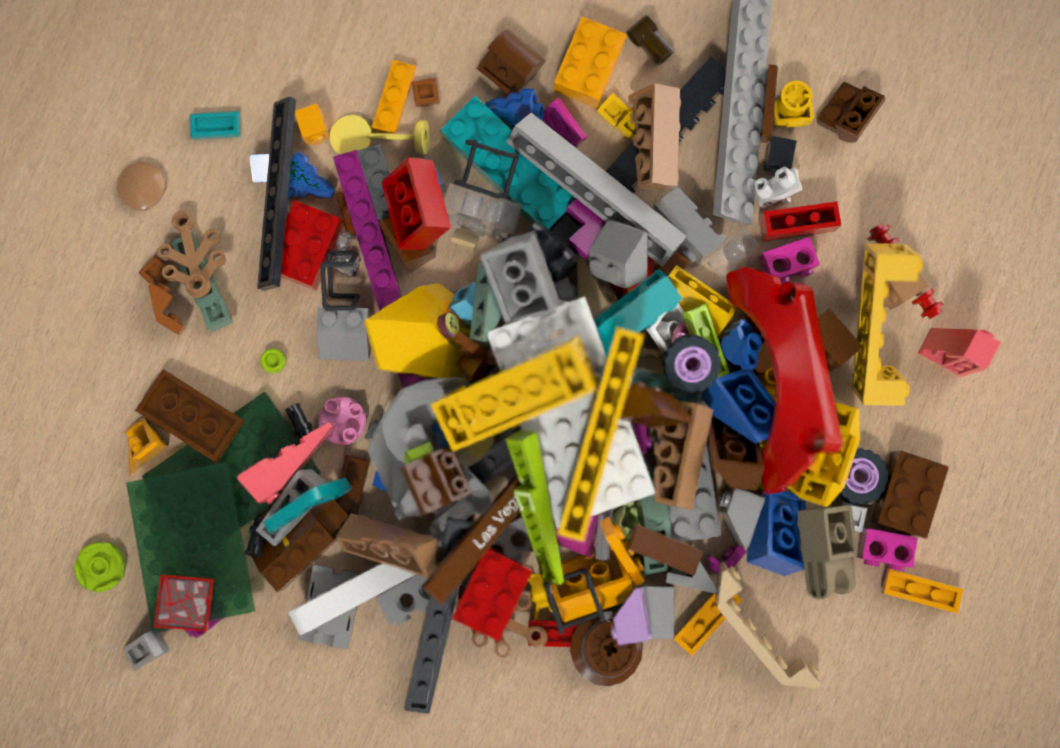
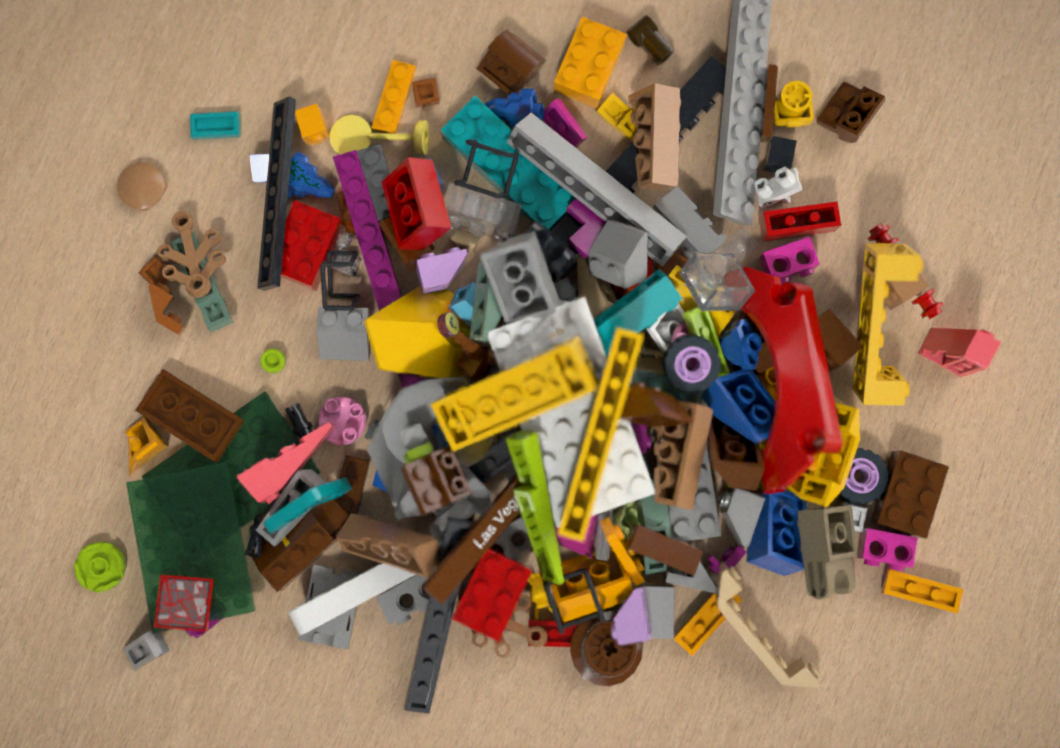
none -> lavender slope [416,247,467,294]
none -> clear piece [679,252,755,311]

